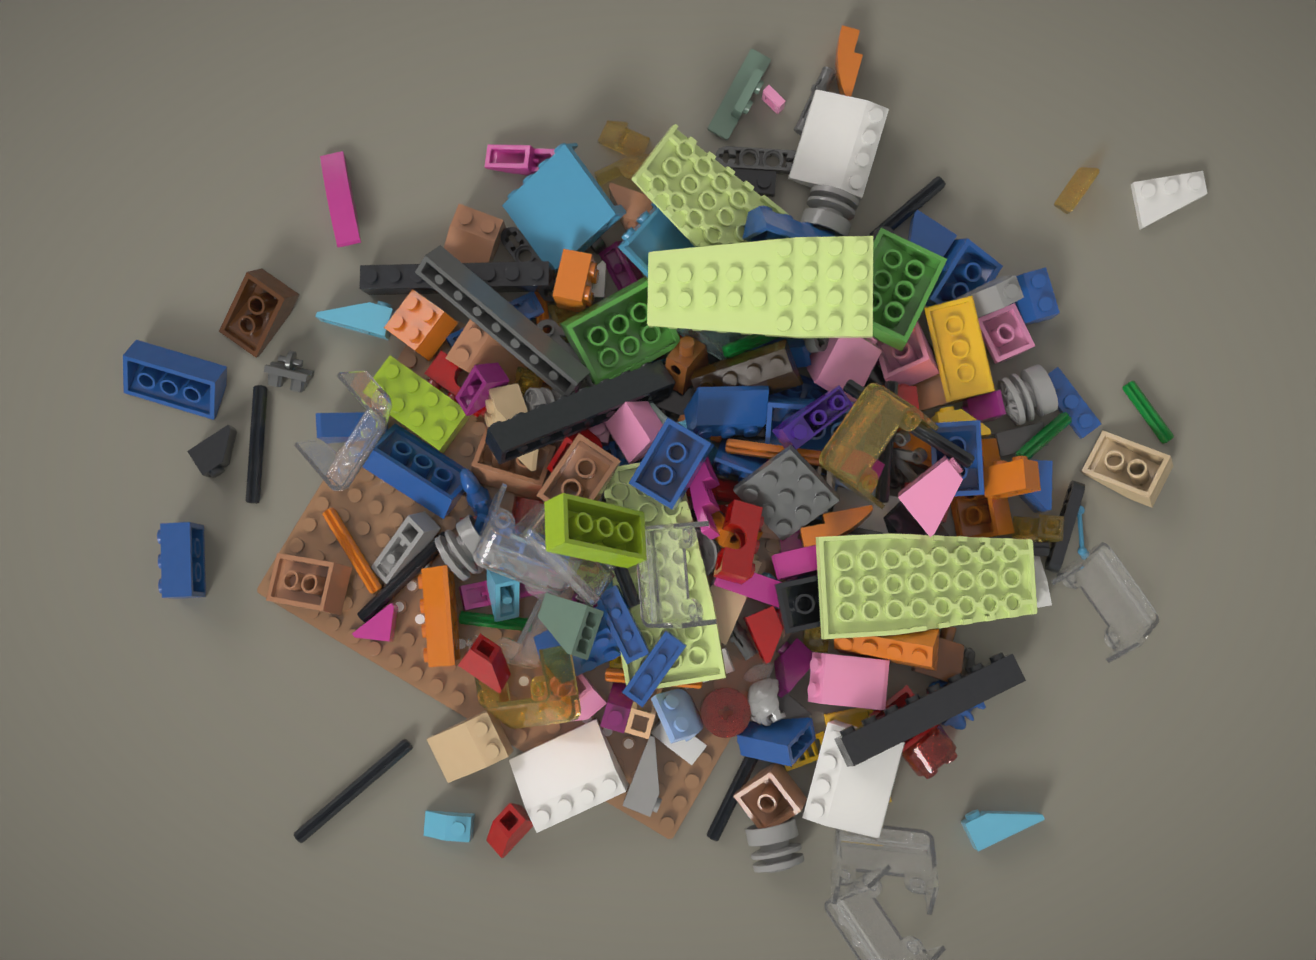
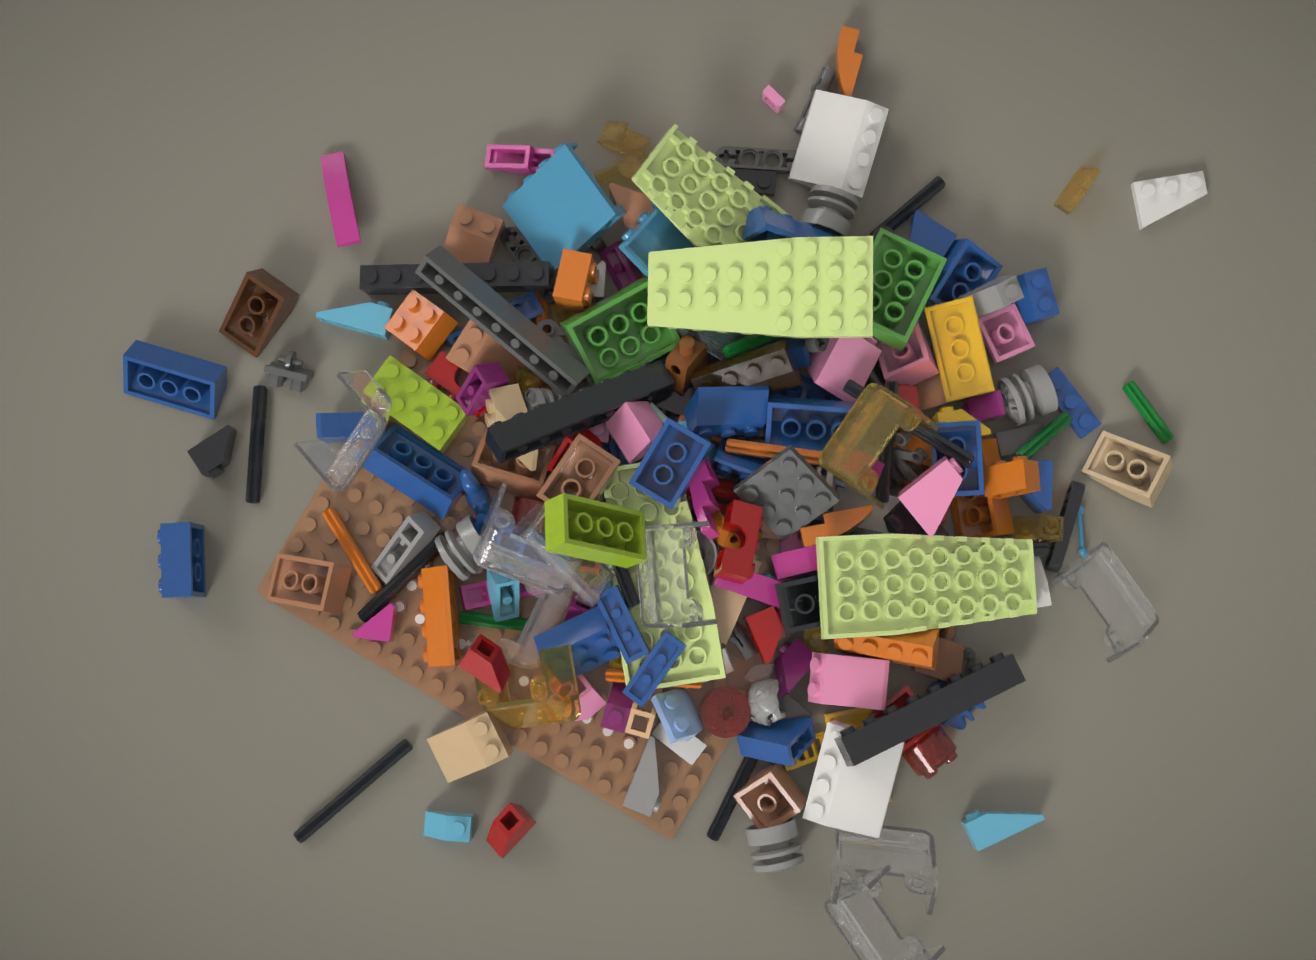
white slope [509,718,629,833] -> none
sand green slope [538,593,604,660] -> none
sand green bracket [708,49,771,140] -> none
dark purple slope [772,385,853,450] -> none

